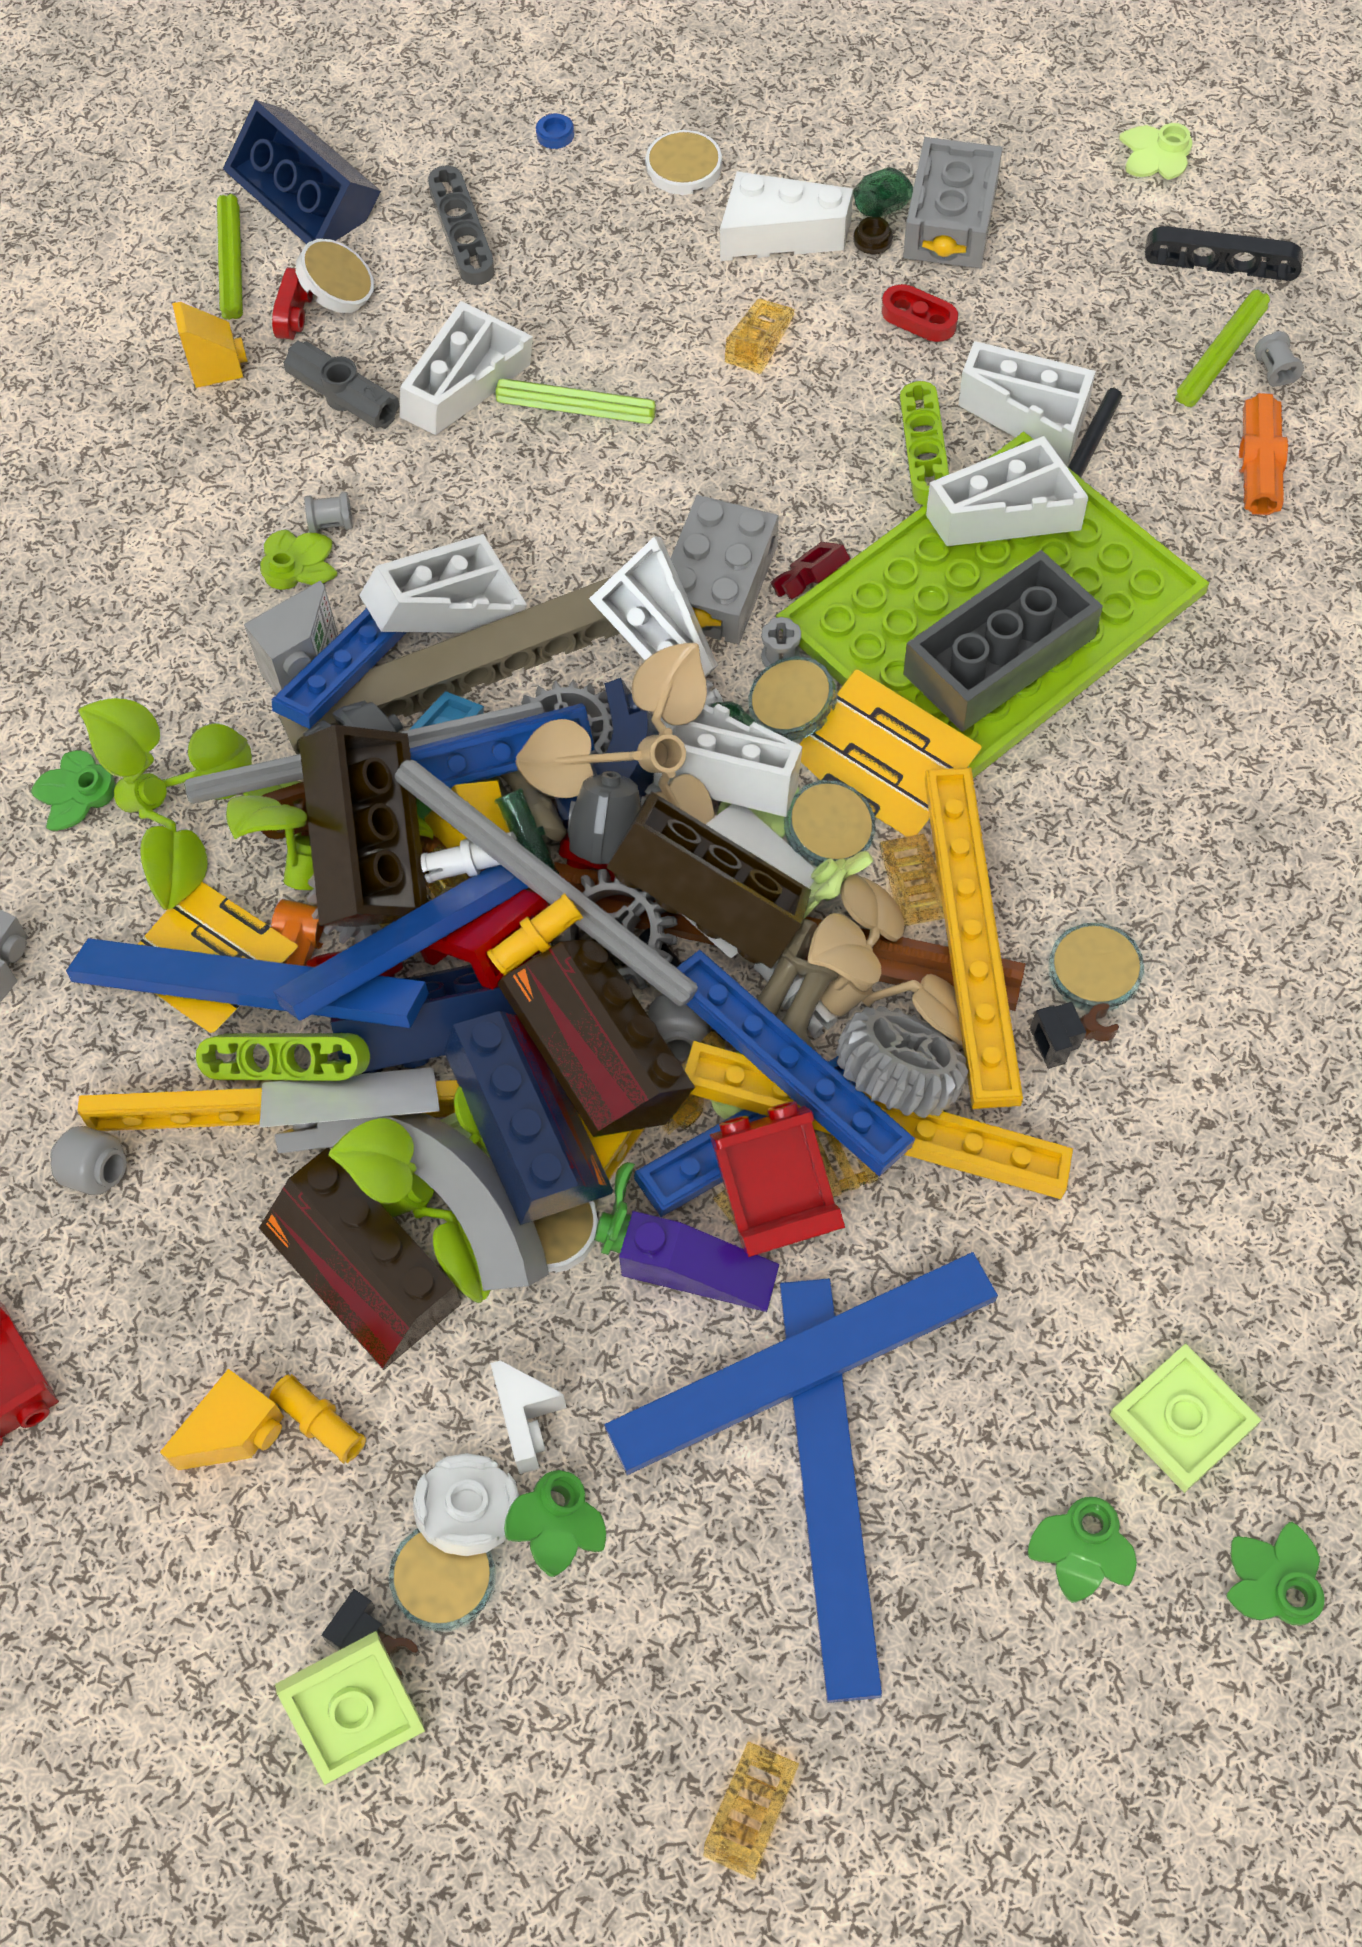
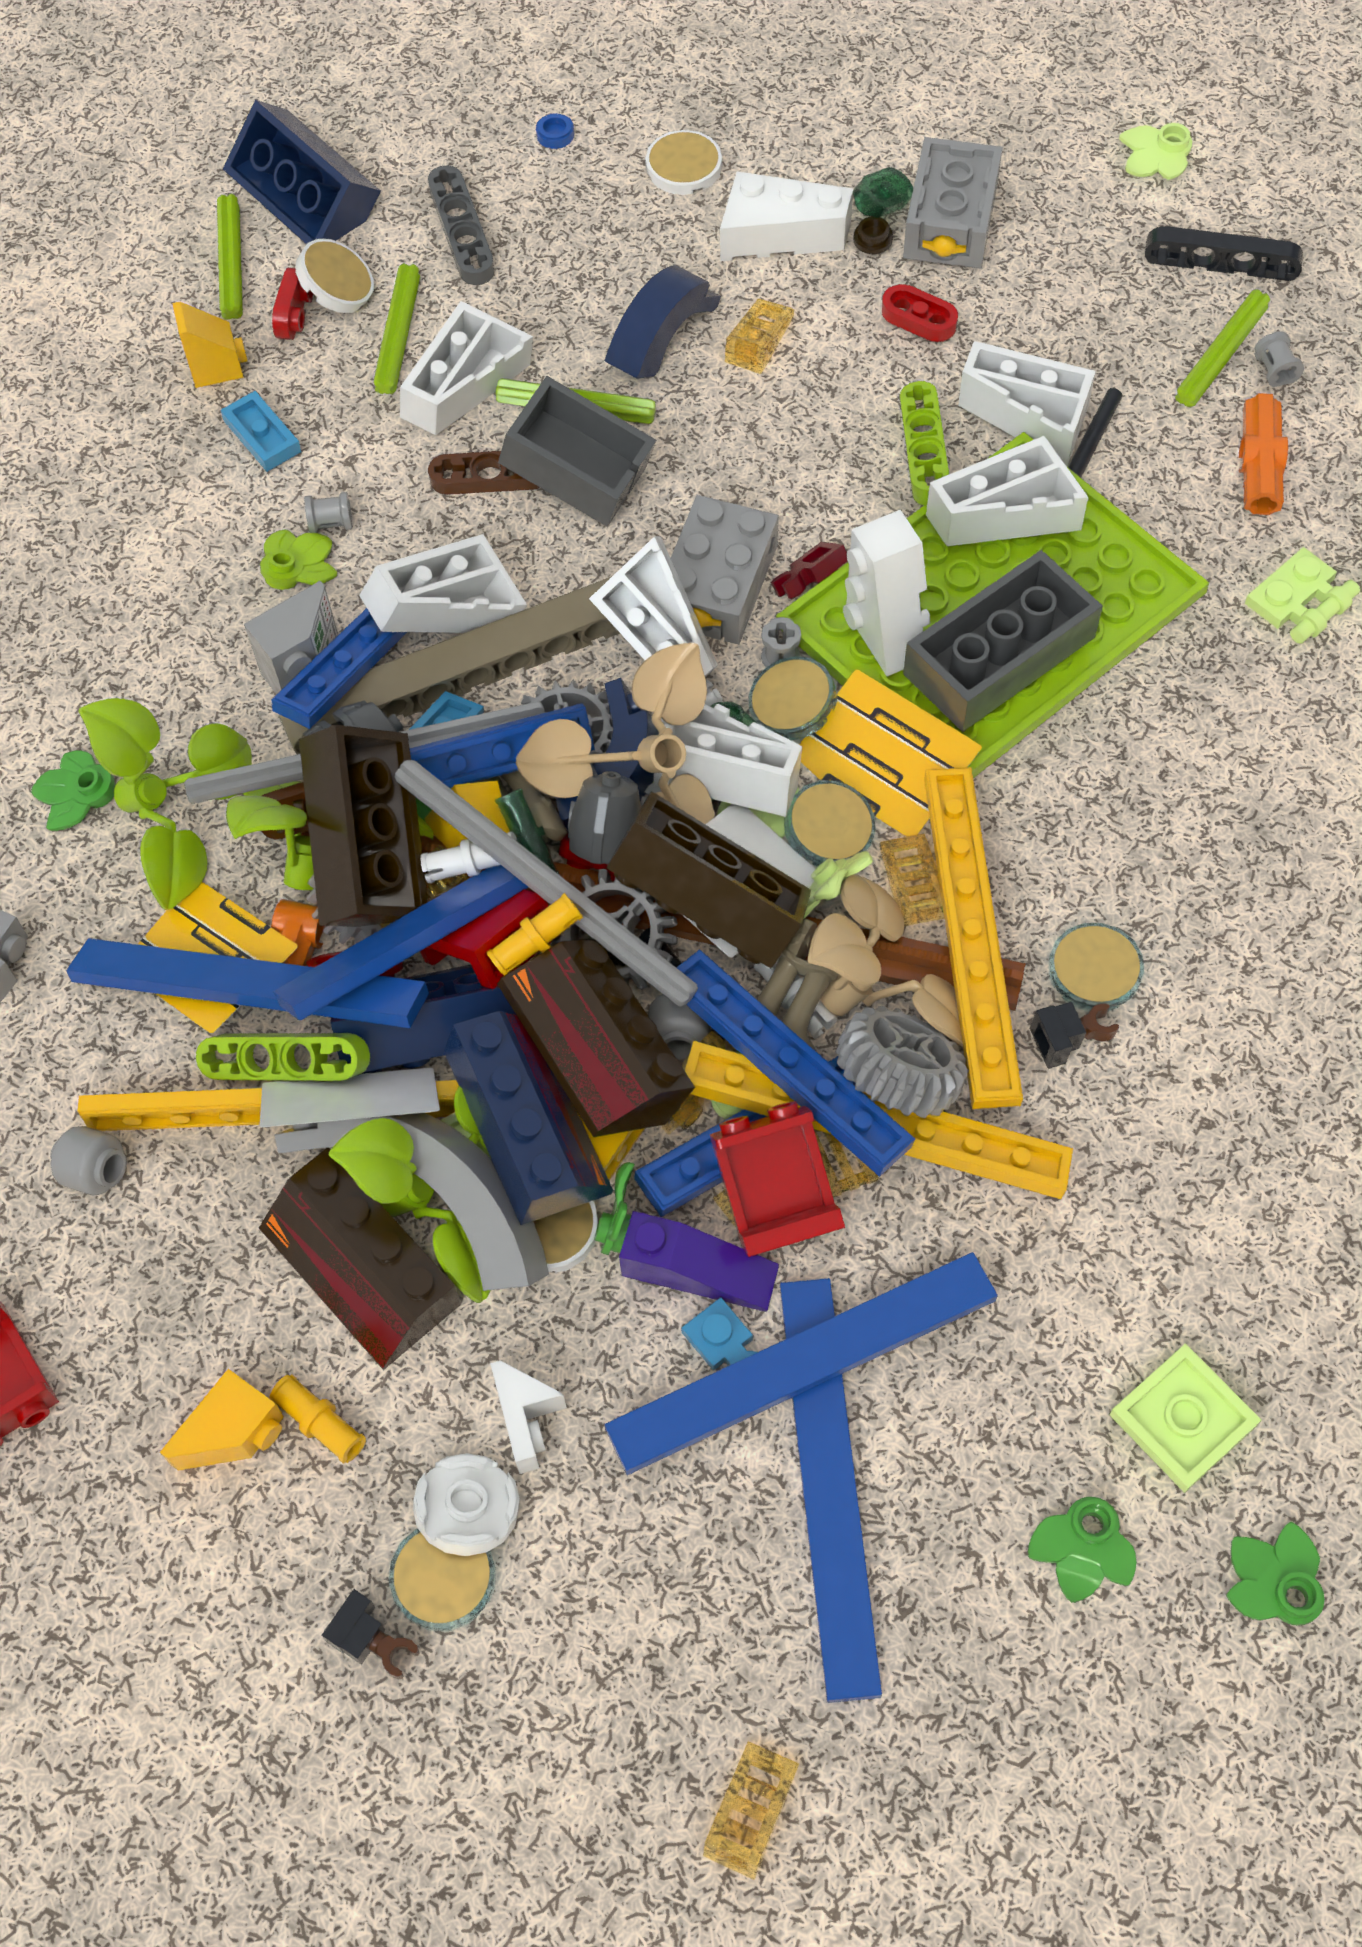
yellowish green plate [275,1631,425,1785] -> none
dark grey piece [283,340,400,429] -> none
bright green plate [504,1470,606,1577] -> none
none -> dark azure plate [220,391,302,472]
none -> lime axle [373,263,420,394]
none -> reddish brown beam [428,451,540,495]
none -> dark grey piece [498,376,657,527]
none -> dark blue arch [604,265,721,379]
none -> dark azure plate [681,1297,757,1371]
none -> white wedge [843,510,930,676]
none -> yellowish green plate [1244,547,1360,644]

